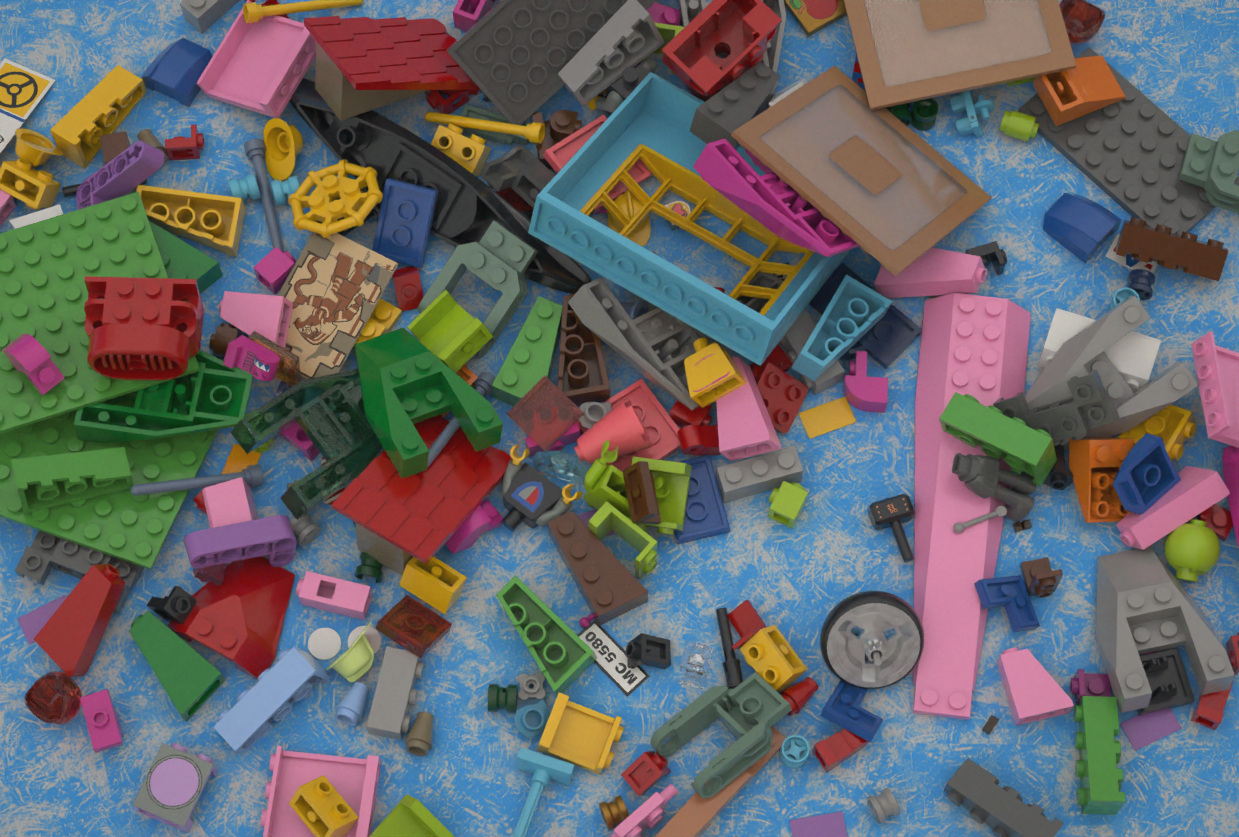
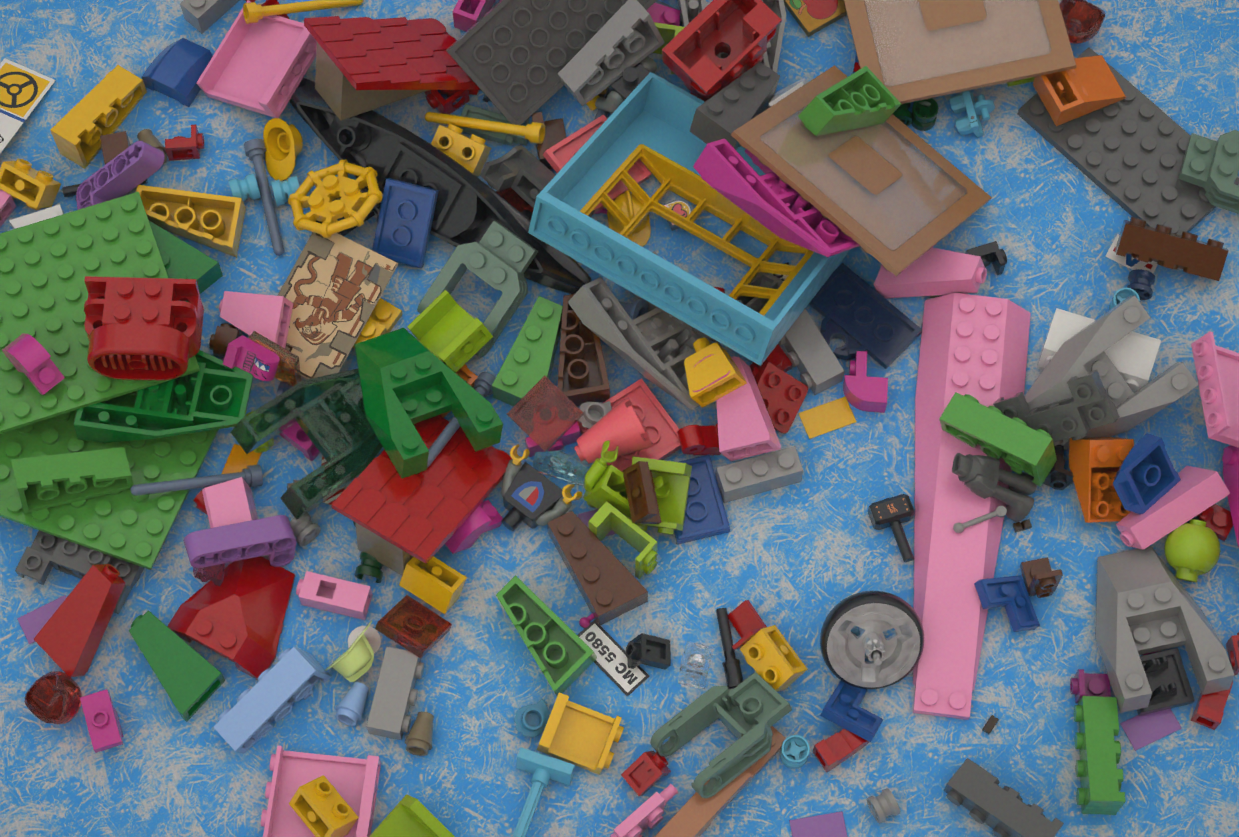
yellow piece [15,128,64,168] -> none
panel [132,743,218,833] -> none
black bracket [146,586,197,624] -> none
dark pink brick [253,247,296,294] -> none
white sticker [308,628,341,660] -> none
red bracket [392,266,424,311] -> none
dark green wheel [488,684,518,713] -> none
light grey plate [517,672,546,701] -> none
reddish brown plate [549,110,582,142] -> none
pearl gold wheel [599,795,629,830] -> none
red brick [670,400,713,428] -> none
lime brick [768,481,808,529] -> none
red cone [780,677,818,716] -> none
medium azure wedge [792,275,893,382] -> none
bright pink slope [997,647,1074,726] -> none
lime brick [999,110,1039,142] -> none
blue slope [1043,193,1122,264] -> none
yellow plate [1119,404,1197,462] -> none
none -> bright green wedge [798,66,901,136]

